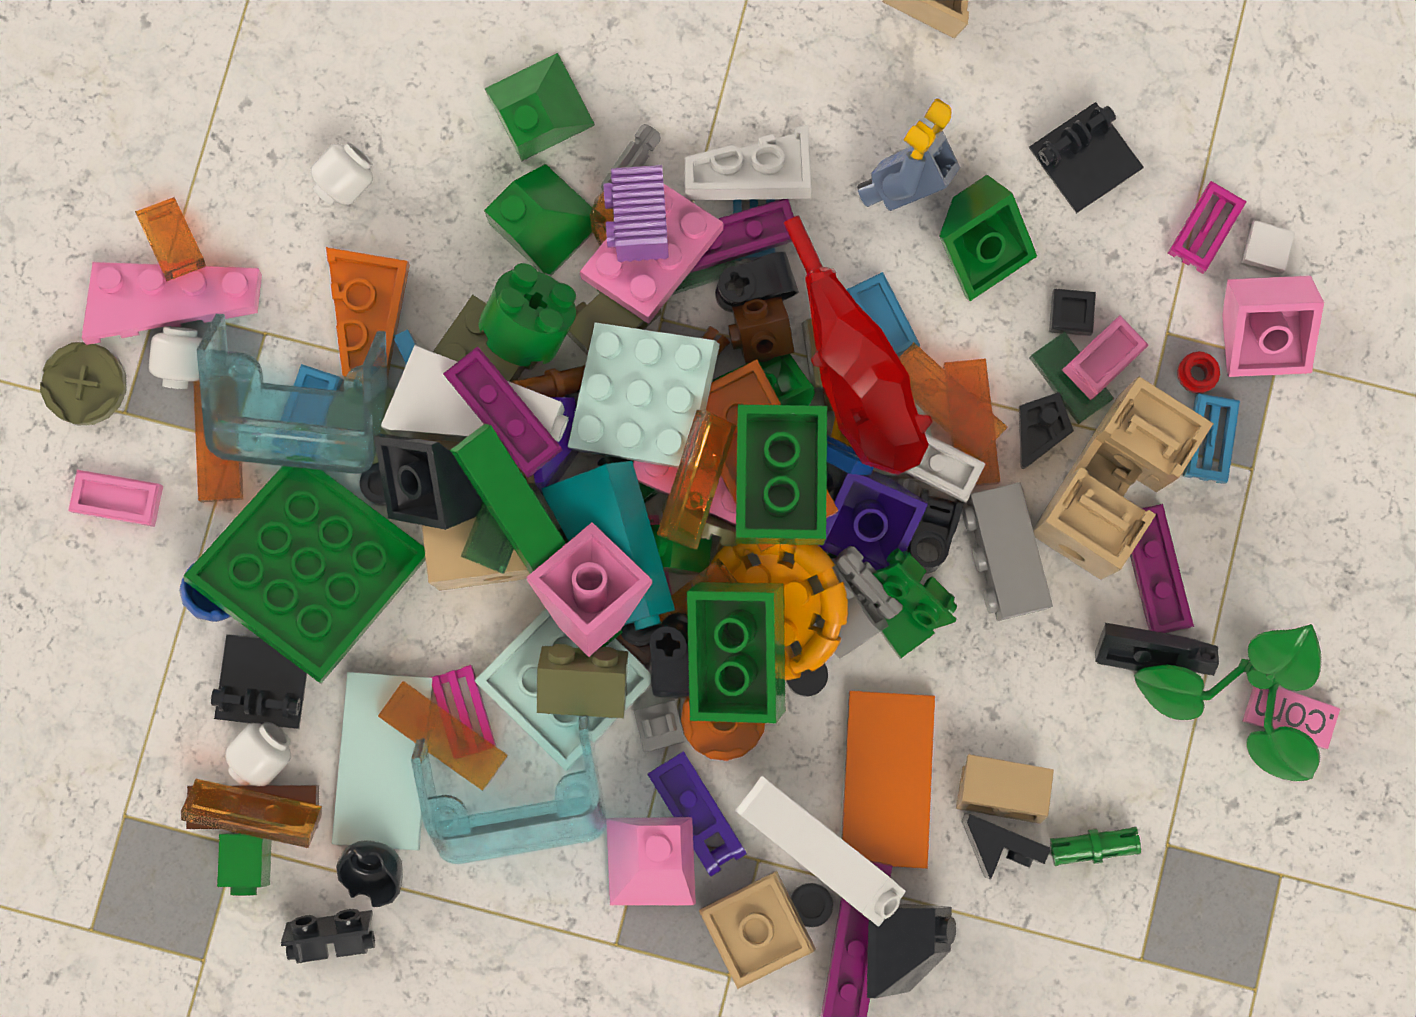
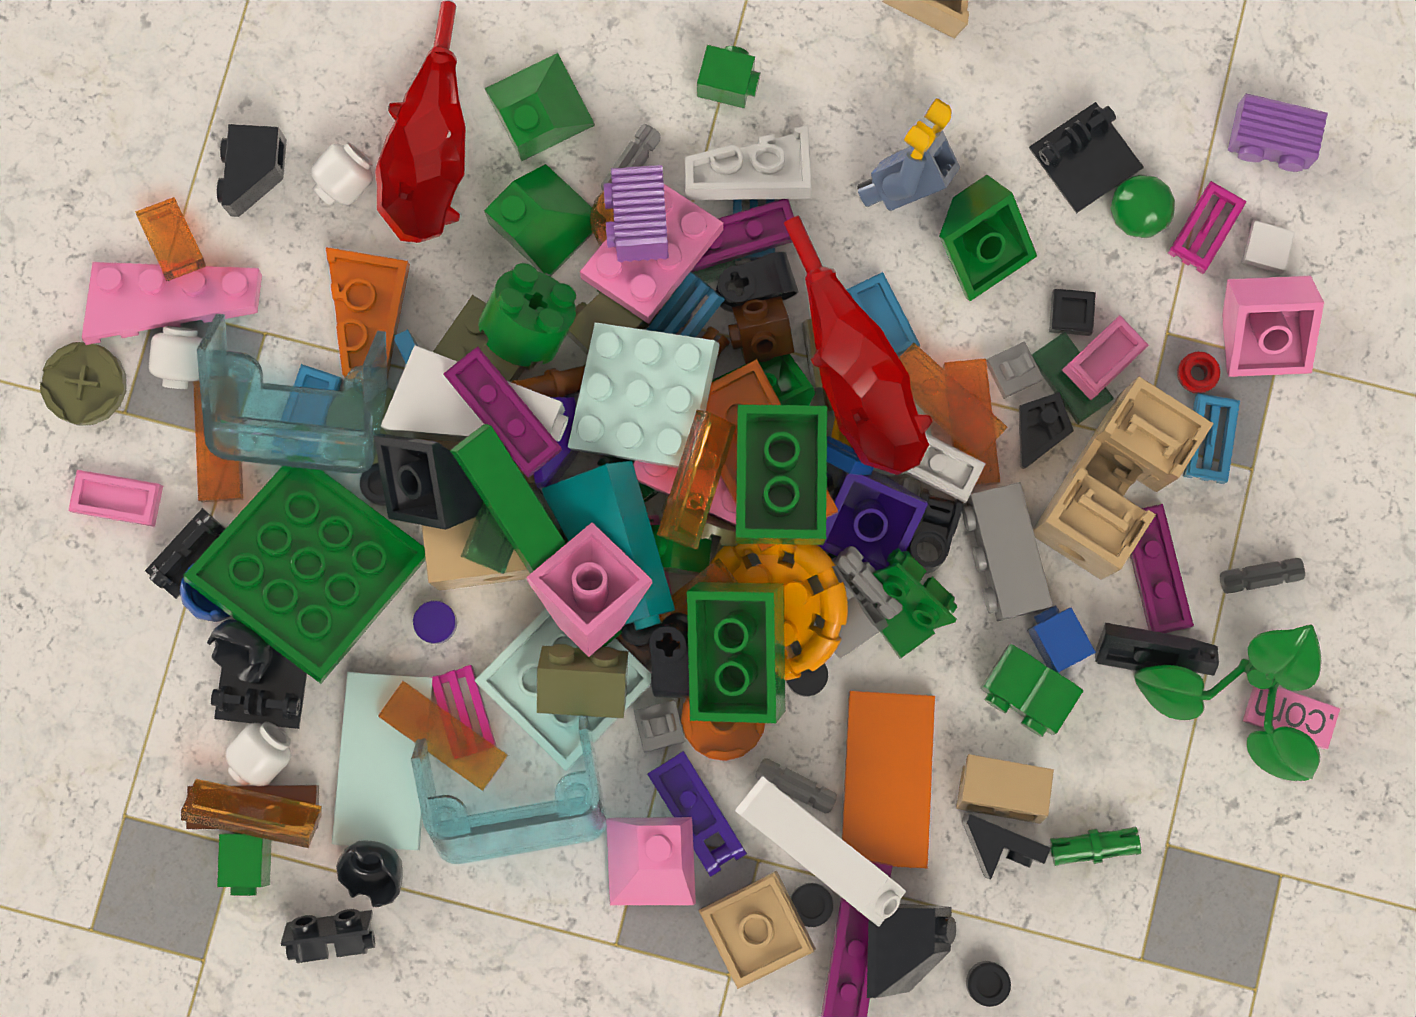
none -> black hinge [145,508,226,599]
none -> black hair [207,619,273,683]
none -> black slope [217,124,287,217]
none -> red piece [375,1,466,243]
none -> dark purple tile [413,601,457,644]
none -> dark azure tile [646,272,725,337]
none -> green brick [697,45,761,108]
none -> light grey axle [755,759,837,813]
none -> black tile [966,961,1011,1007]
none -> green brick [980,644,1084,737]
none -> light grey tile [985,341,1043,399]
none -> blue brick [1027,605,1096,673]
none -> green hair [1110,175,1175,238]
none -> dark grey axle [1220,558,1305,594]
none -> medium lavender brick [1228,93,1328,172]

